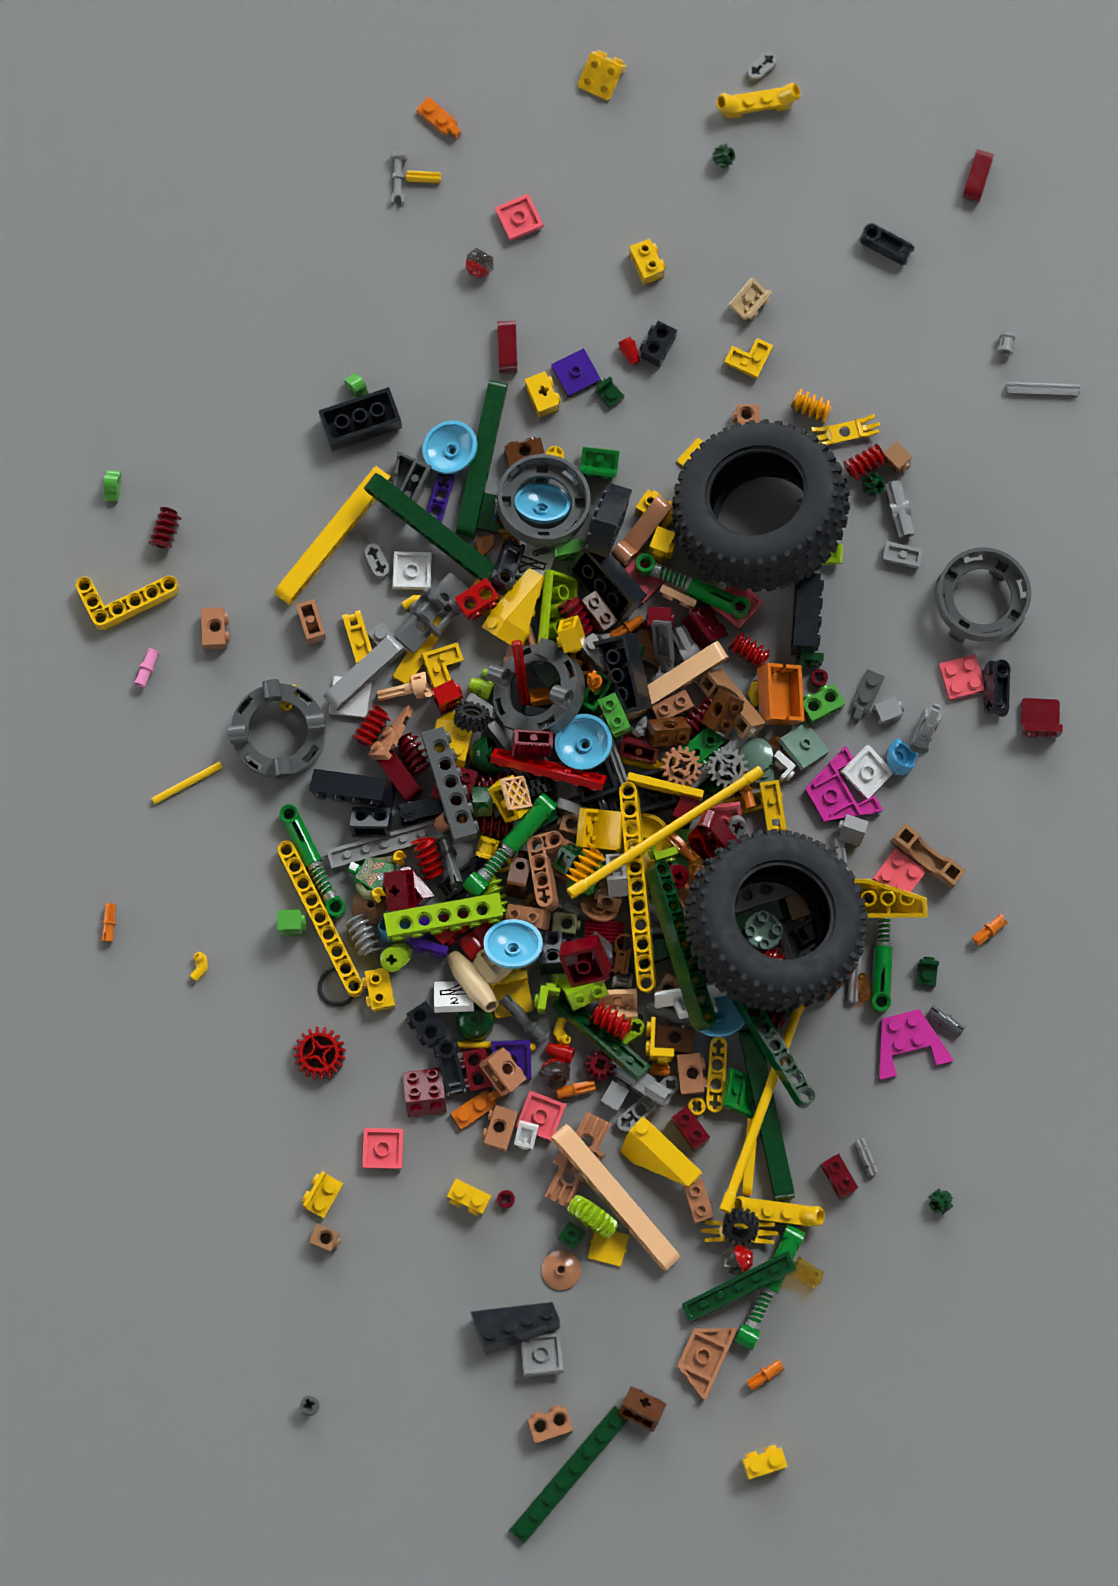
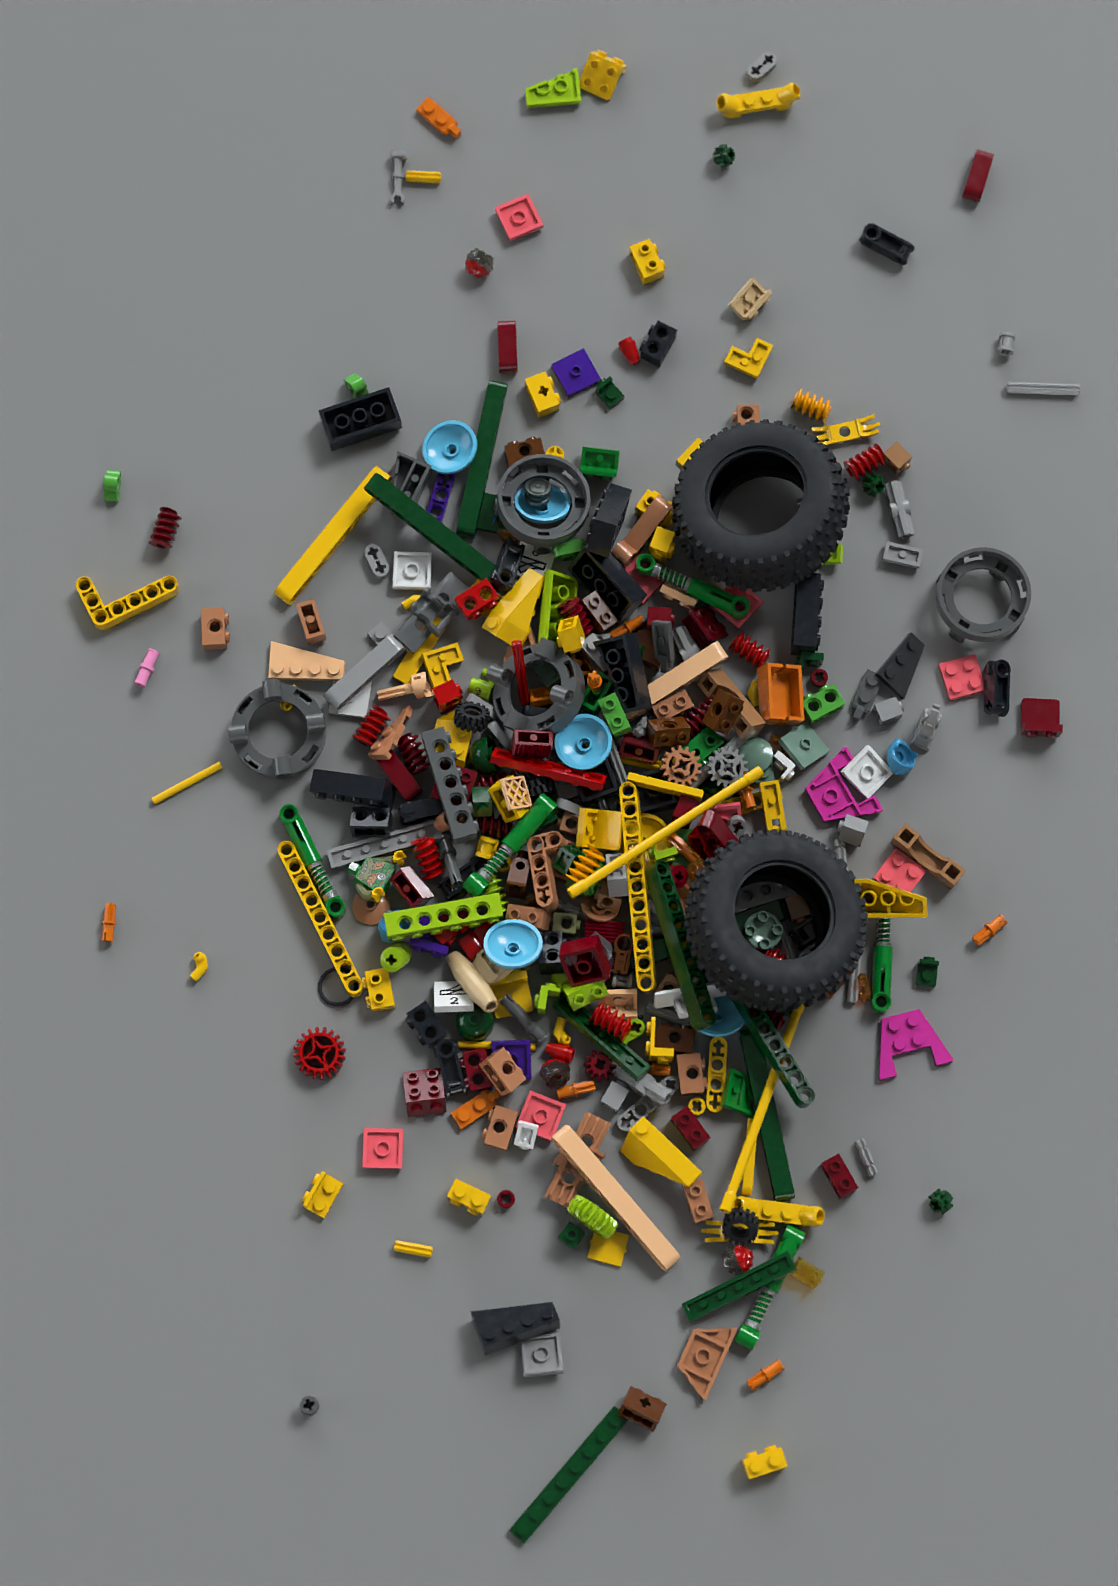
bright green brick [277,909,307,937] -> none
medium nougat brick [309,1224,341,1252] -> none
yellow plate [342,610,372,664] -> none
light grey piece [345,913,382,957] -> none
dark red brick [383,869,417,911] -> none
dark orange tile [475,535,494,556] -> none
nougat brick [528,1405,573,1443] -> none
nougat dish [542,1250,581,1290] -> none
dark grey pin [926,1004,966,1037] -> none
none -> light nougat wing [268,641,346,681]
none -> yellow axle [394,1240,433,1258]
none -> pearl dark grey wheel [524,478,551,507]
none -> lime wing [525,67,581,108]
none -> black wing [875,632,925,700]

